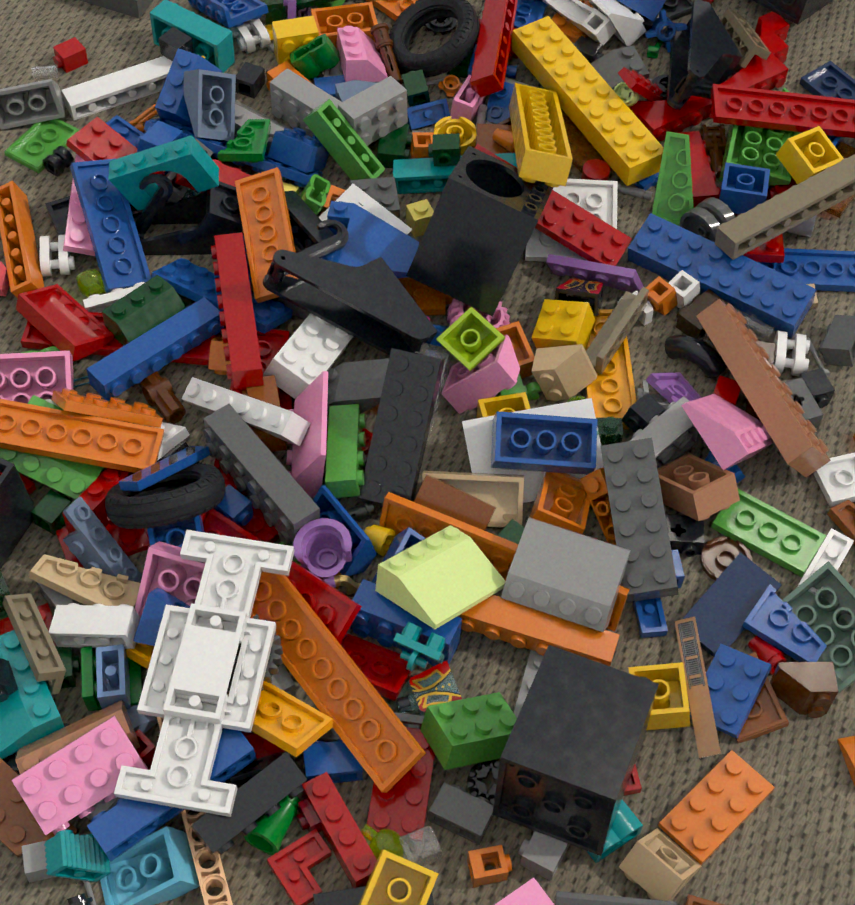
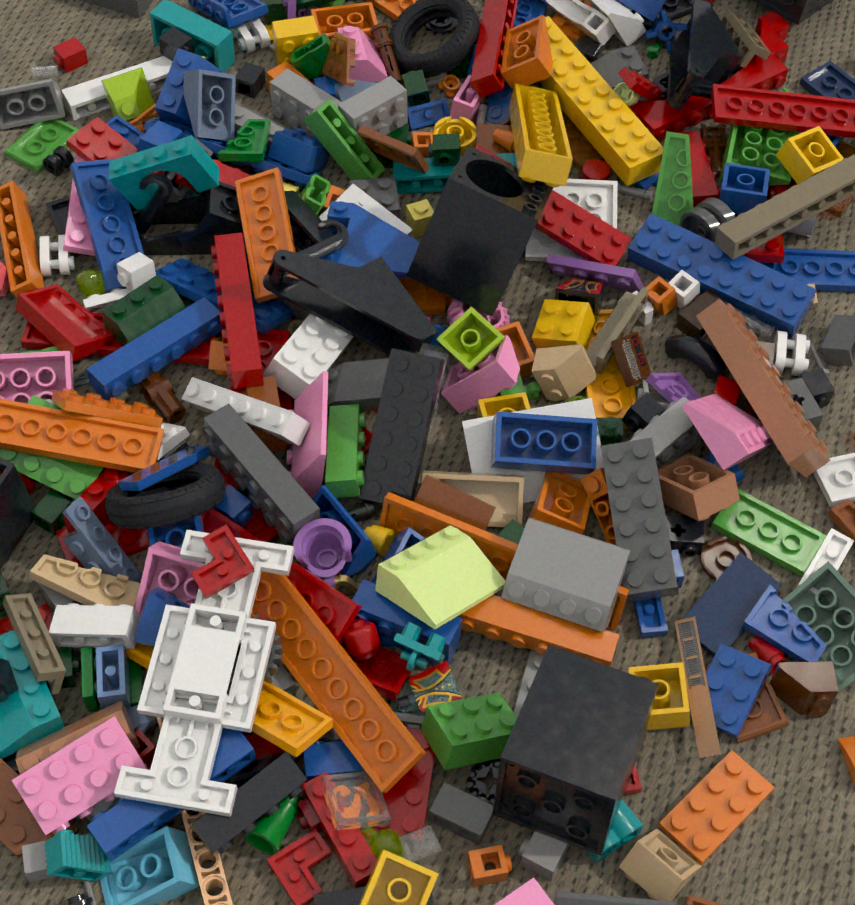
none -> lime slope [101,67,155,121]
none -> white brick [117,252,156,291]
none -> red plate [191,525,255,599]
none -> clear tile [320,771,391,831]
none -> dark orange wing [322,33,356,87]
none -> red head [343,618,381,660]
none -> dark orange tile [357,125,430,174]
none -> orange slope [501,15,553,89]
none -> reddish brown tile [611,332,651,387]

